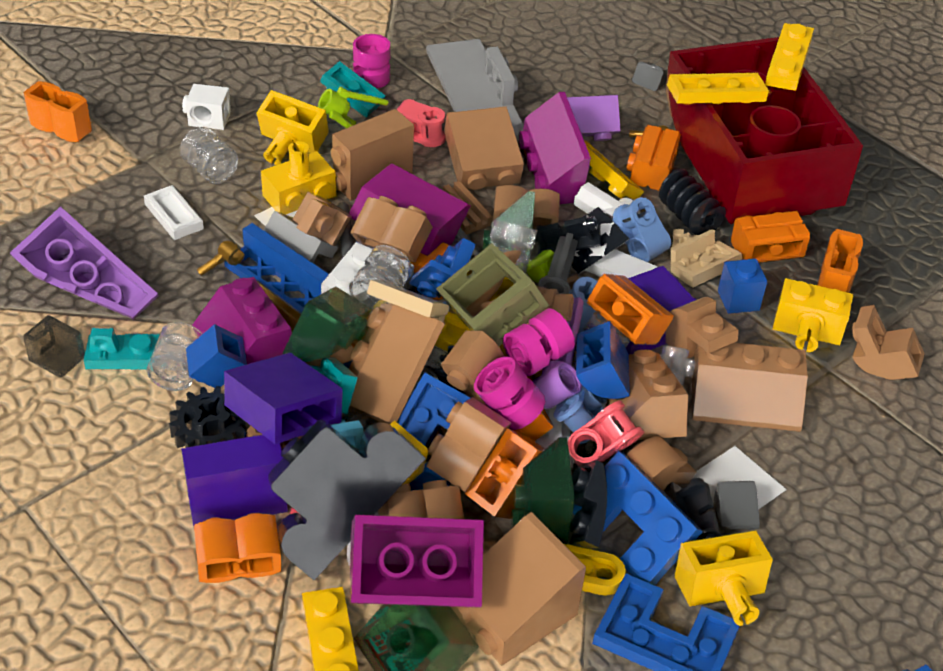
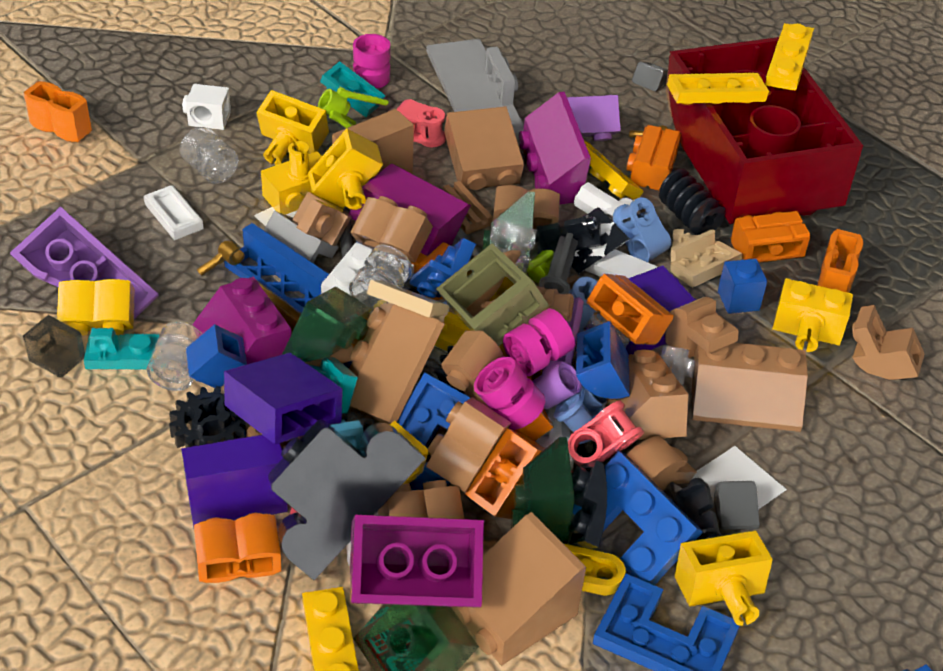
none -> yellow brick [57,279,135,336]
none -> yellow brick [308,128,383,210]

